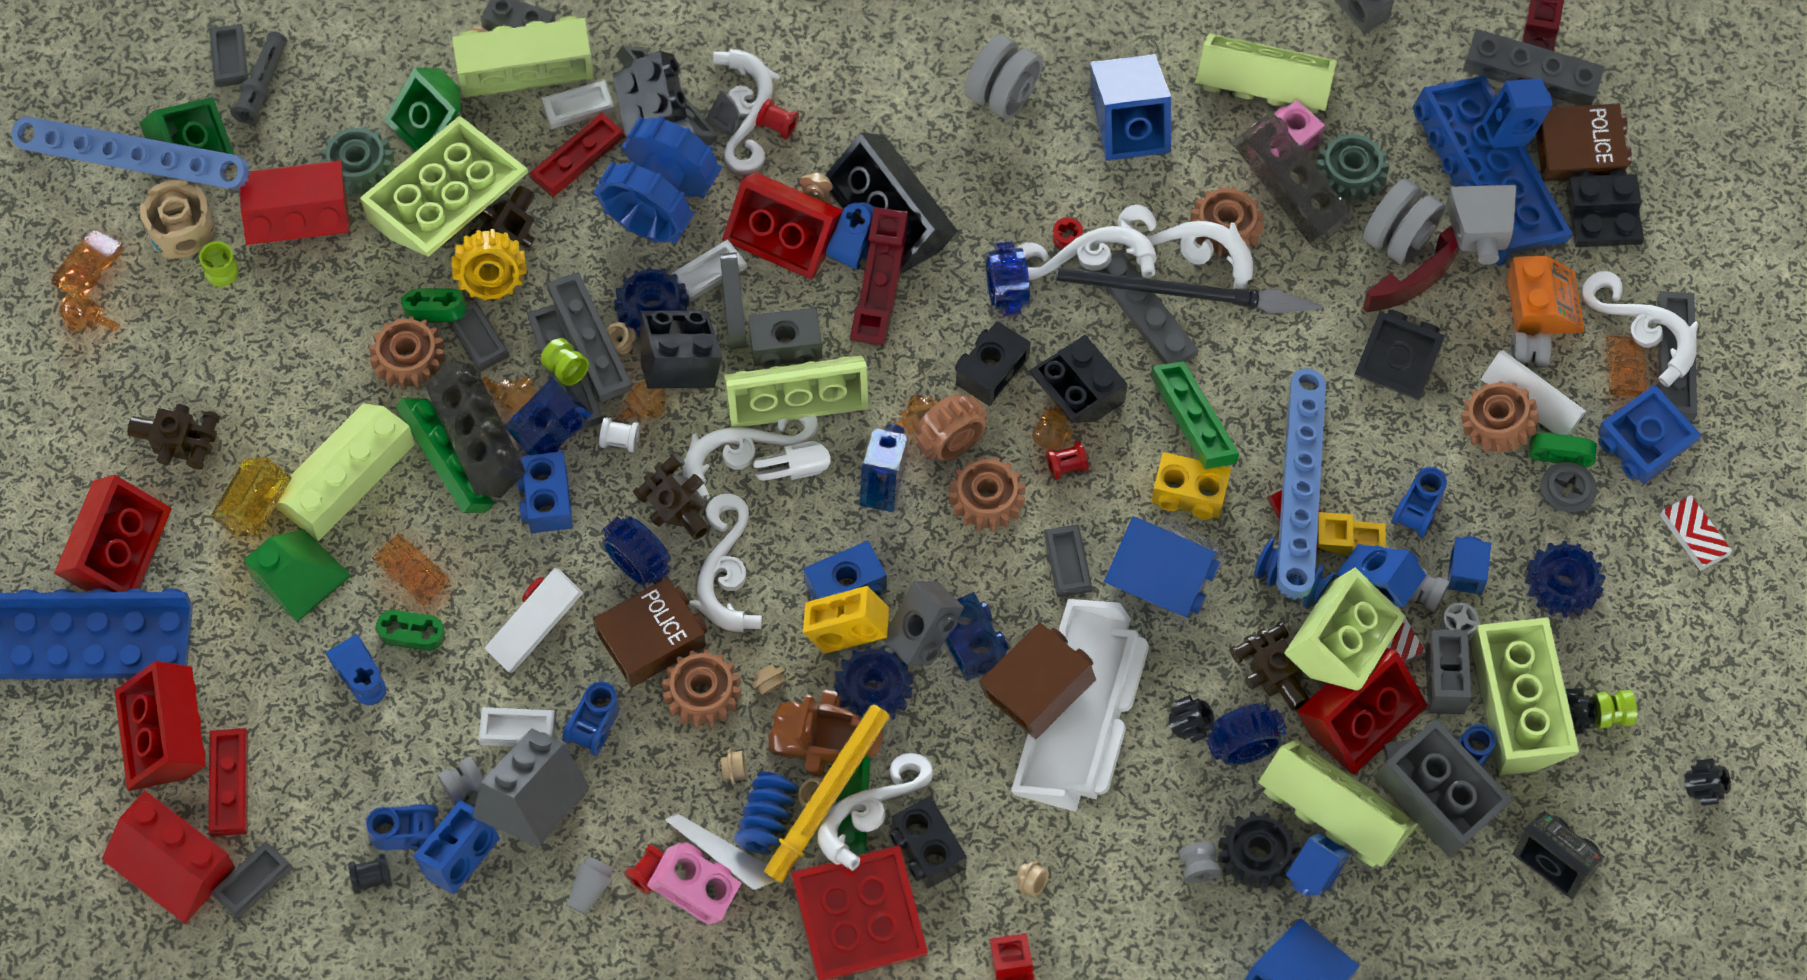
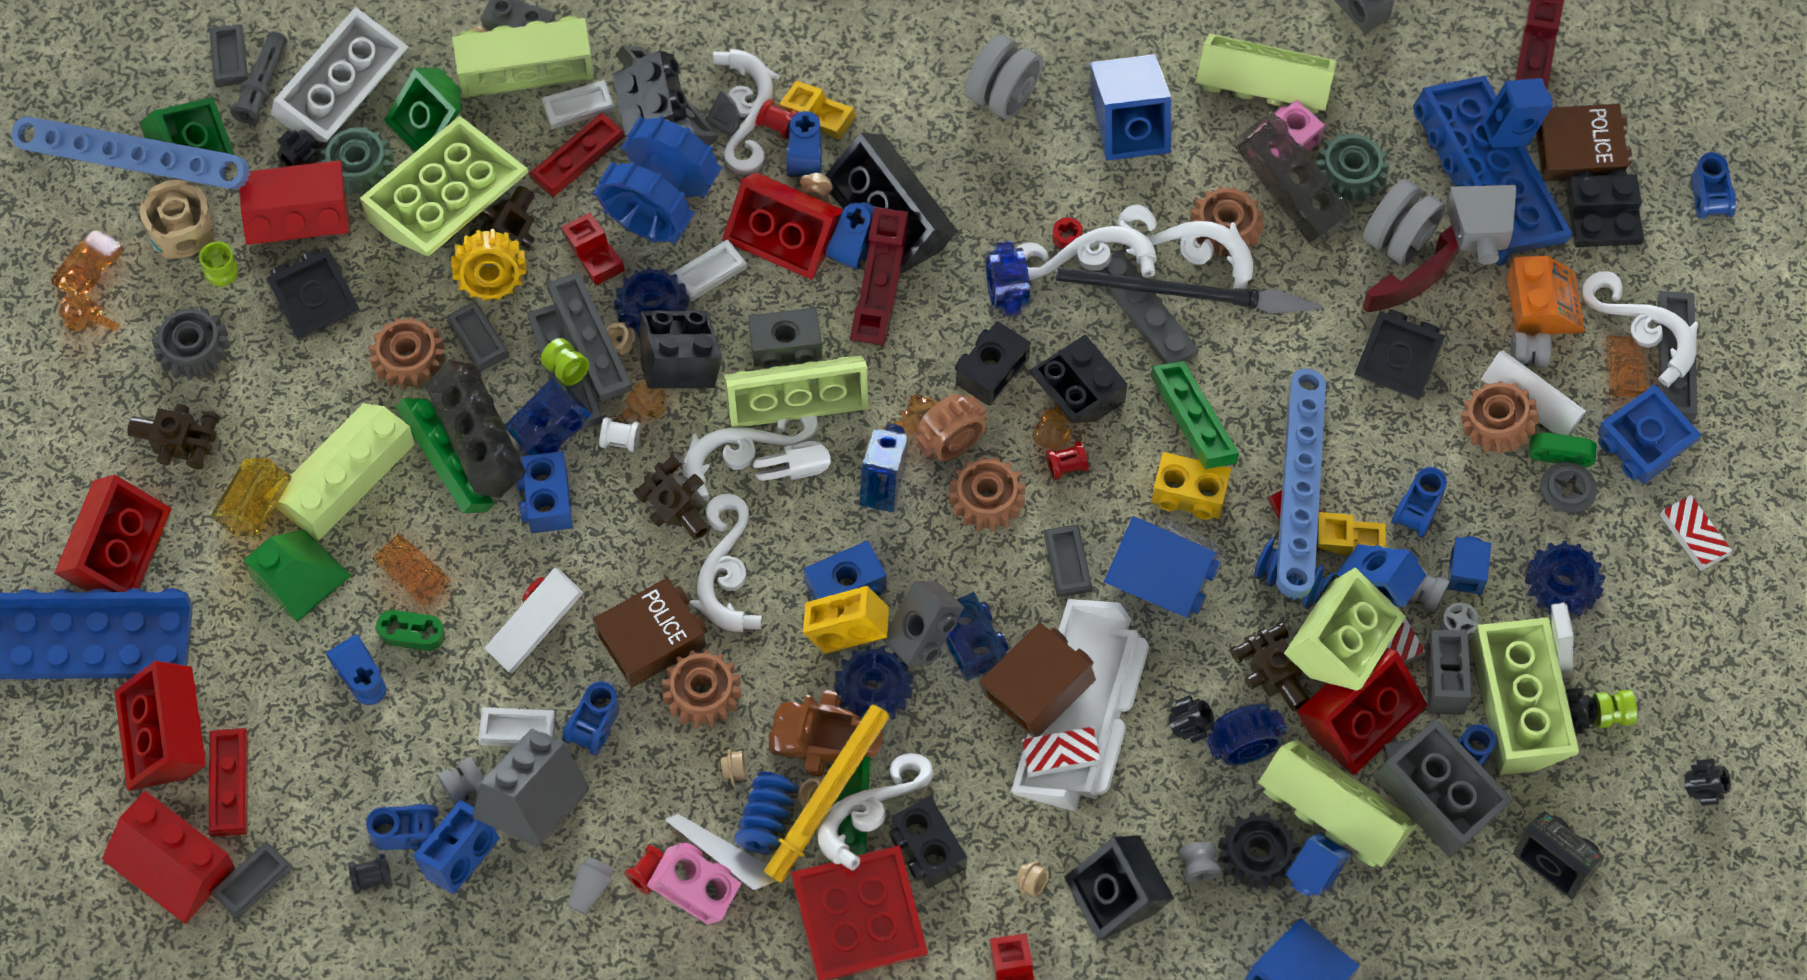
green beam [401,288,467,322] -> none
clear orange piece [482,376,538,414] -> none
clear blue gear [602,516,671,586] -> none
dark grey beam [720,252,747,349] -> none
tan plate [752,664,787,696] -> none
dark grey brick [1462,28,1605,106] -> none
none -> dark grey gear [152,307,230,380]
none -> black plate [266,248,360,341]
none -> white slope [271,7,409,143]
none -> black gear [277,130,318,167]
none -> red slope [560,213,625,286]
none -> yellow slope [779,80,856,140]
none -> blue piece [787,111,822,176]
none -> tile [1022,726,1101,778]
none -> black slope [1064,835,1175,941]
none -> white tile [1552,603,1573,678]
none -> blue piece [1691,152,1736,219]

